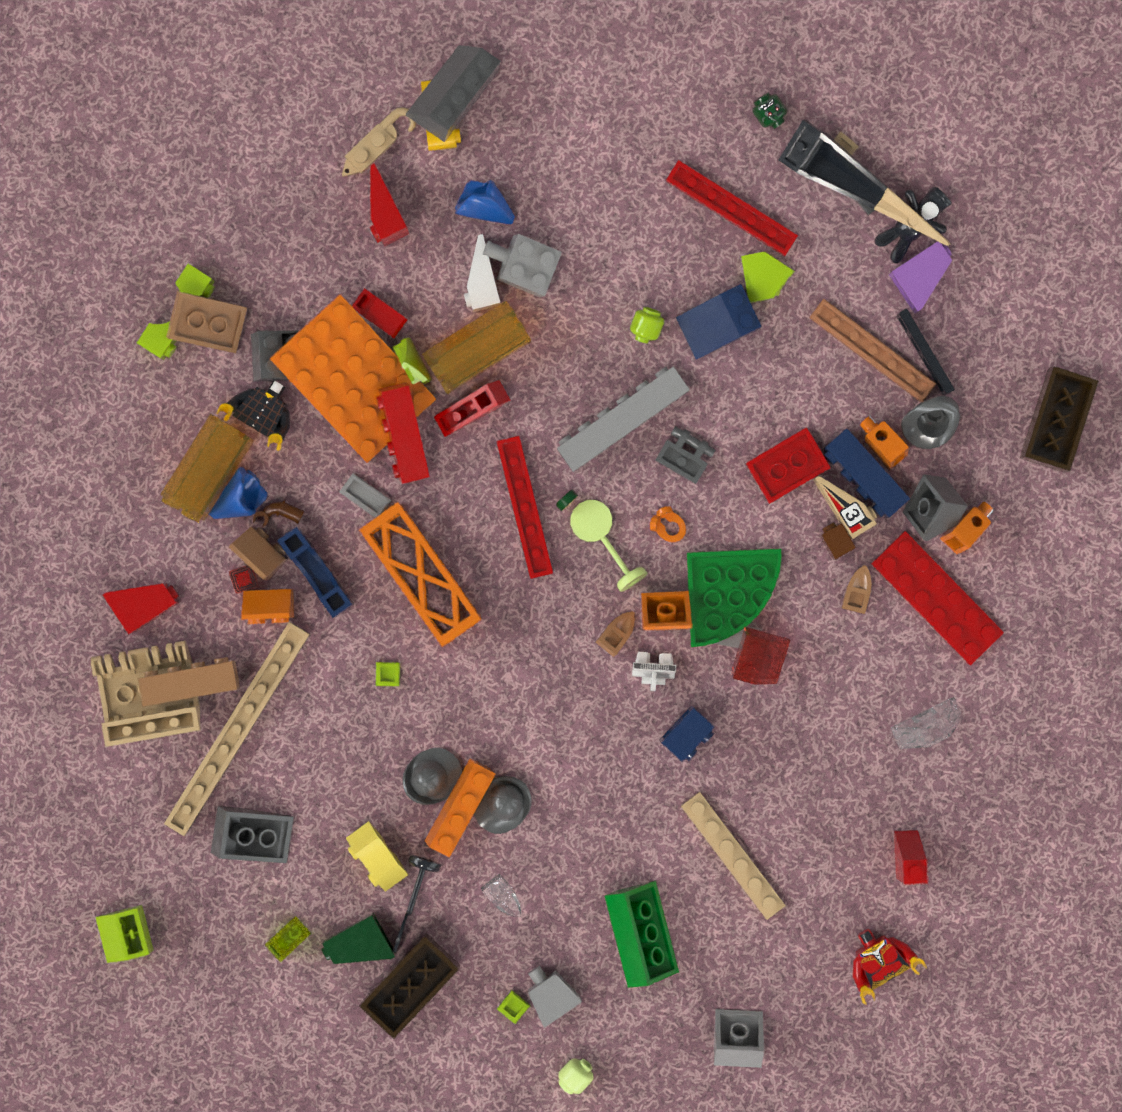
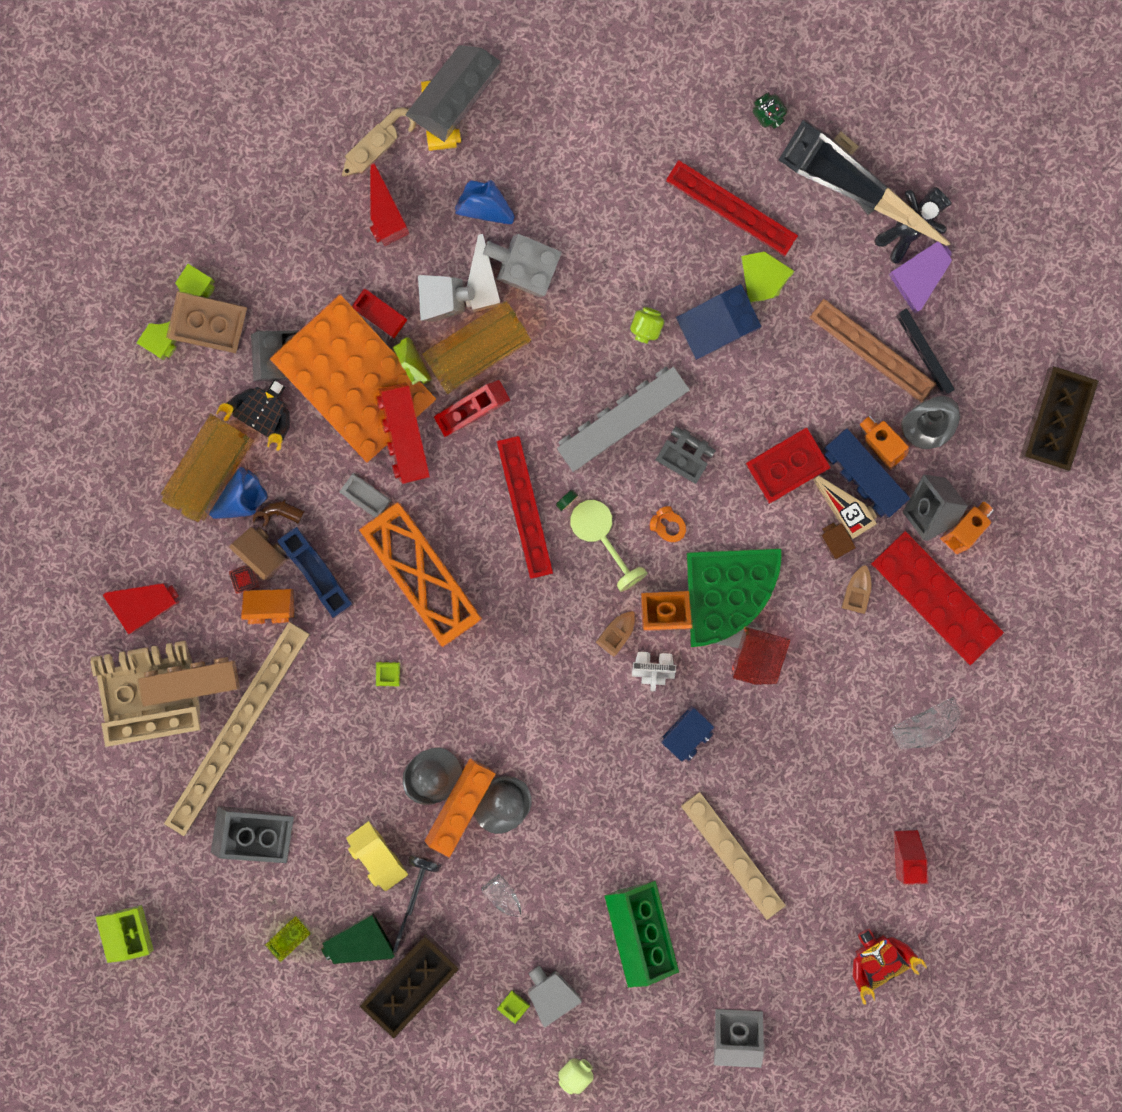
none -> torso [418,275,474,322]

